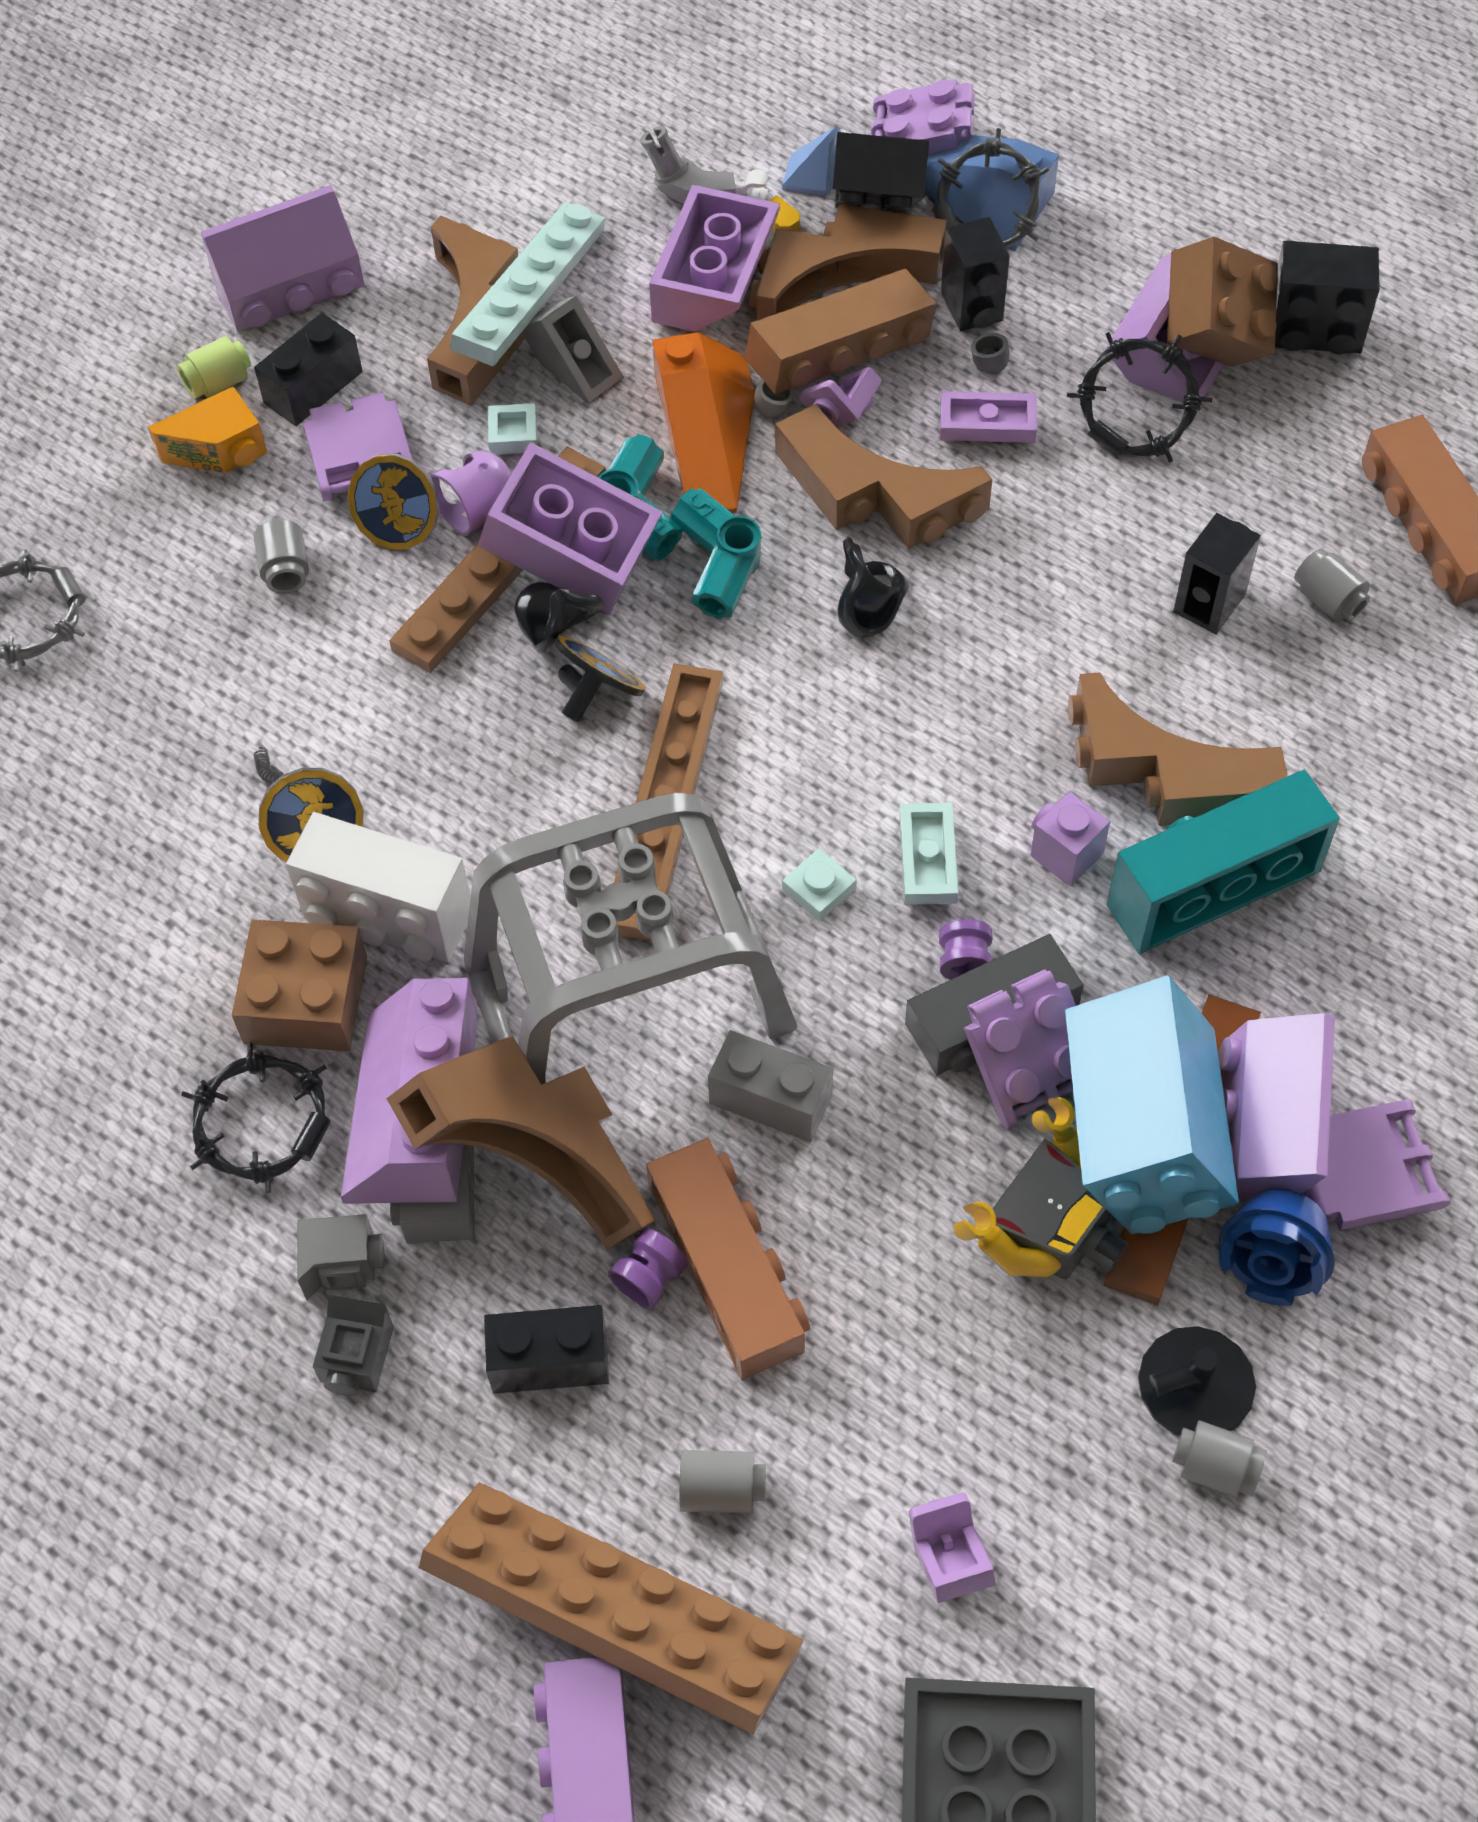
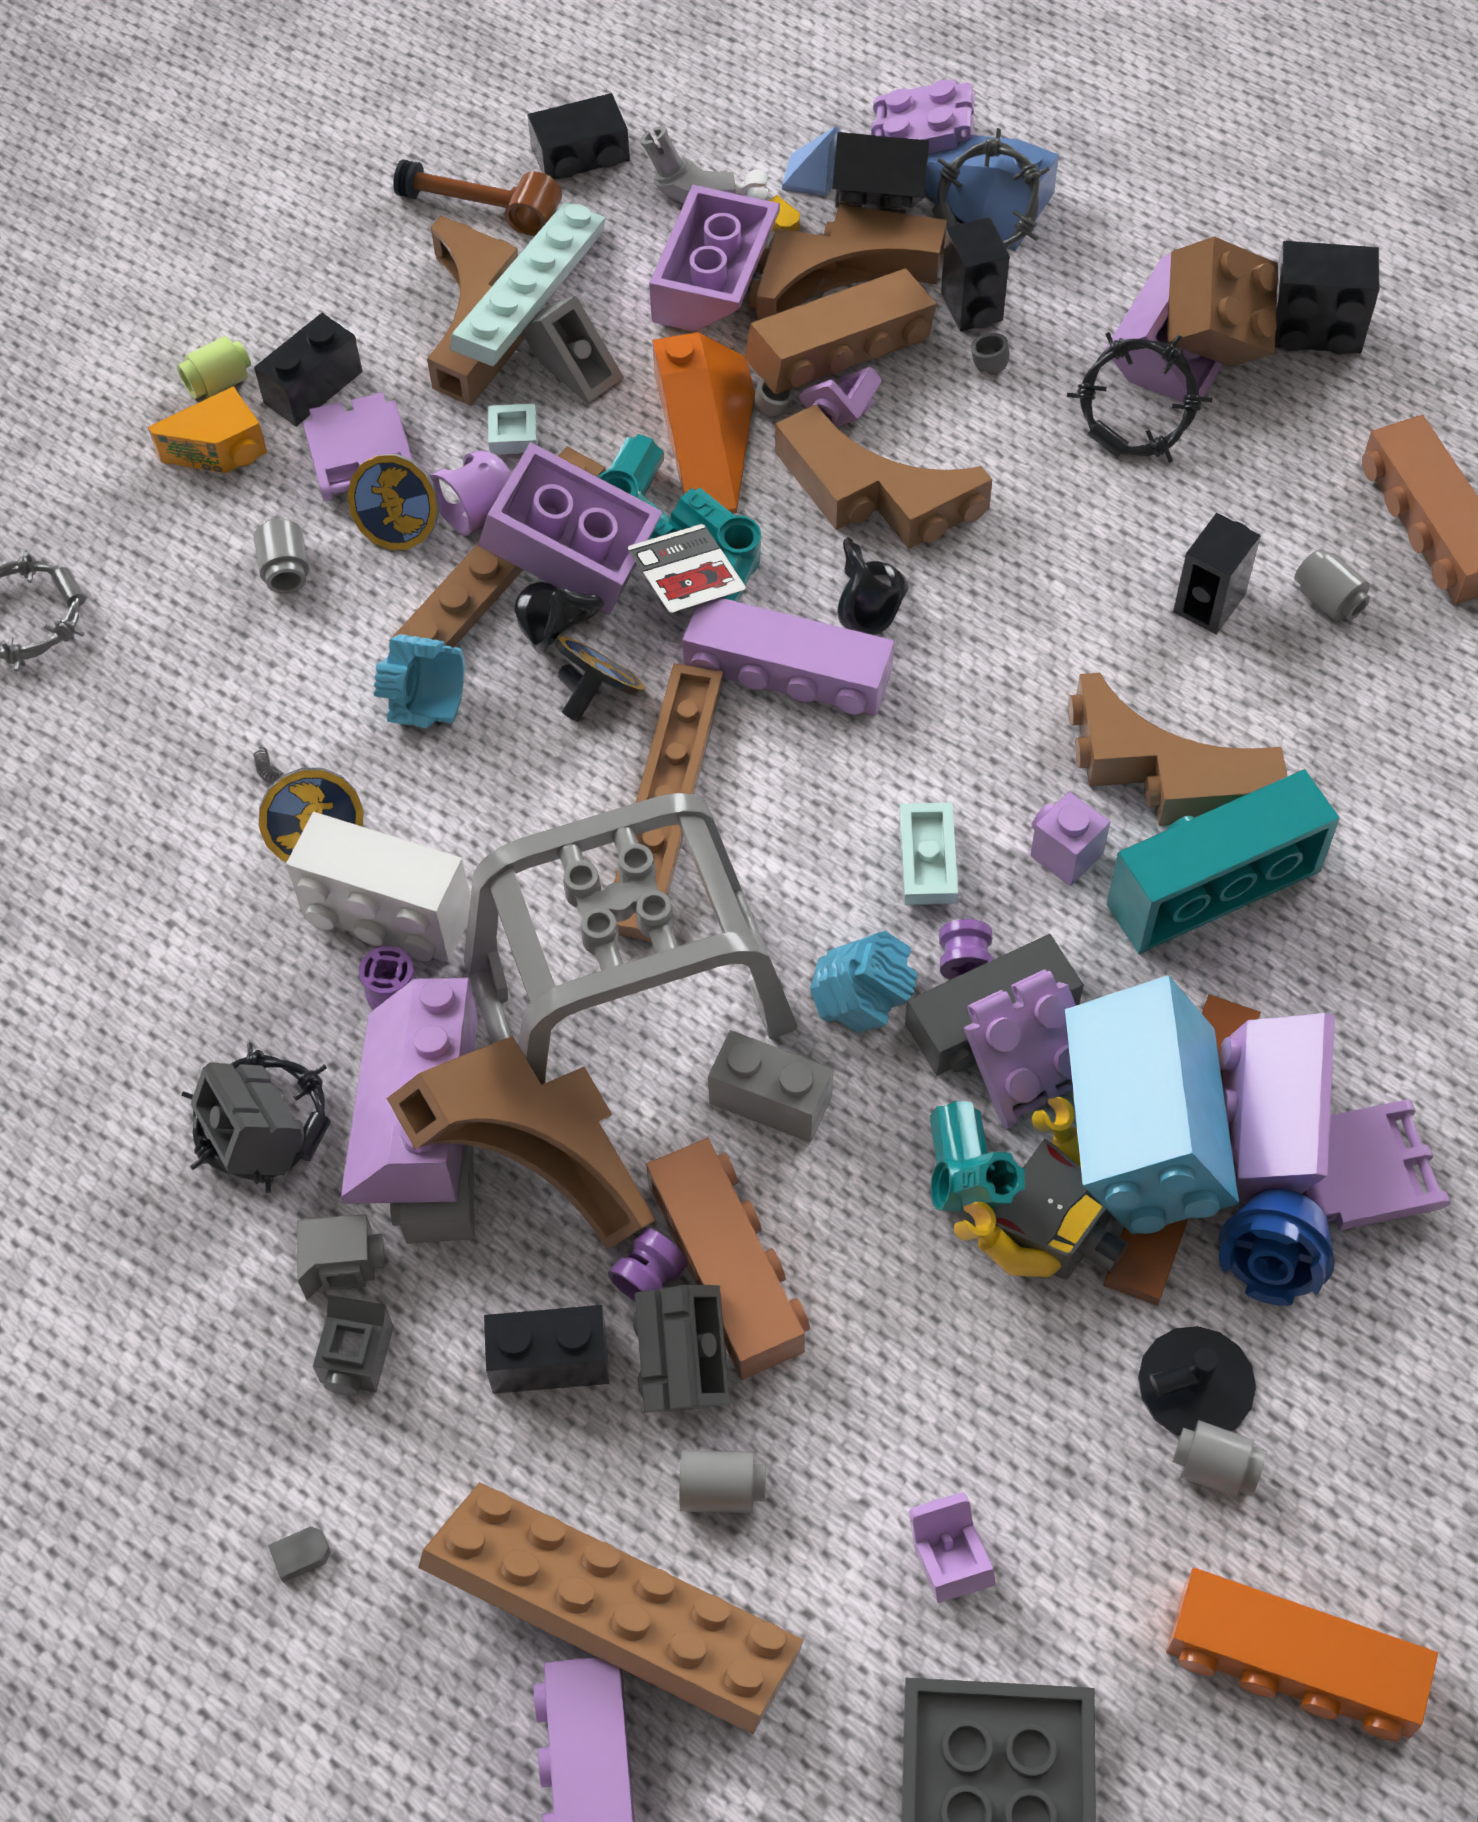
lavender slope [201,185,365,333] -> none
medium nougat brick [232,919,367,1052] -> none
light aqua plate [782,848,857,922] -> none
lavender plate [940,391,1037,443] -> none
none -> dark grey brick [191,1062,304,1175]
none -> flat silver piece [268,1526,331,1583]
none -> medium lavender wheel [359,946,416,1010]
none -> medium azure hair [374,634,466,728]
none -> dark orange piece [393,159,562,236]
none -> black brick [527,93,630,180]
none -> sticker [628,524,746,613]
none -> dark grey brick [633,1285,730,1413]
none -> lavender brick [682,598,895,716]
none -> medium azure hair [810,931,917,1033]
none -> teal piece [930,1101,1025,1213]
none -> orange brick [1166,1567,1439,1741]

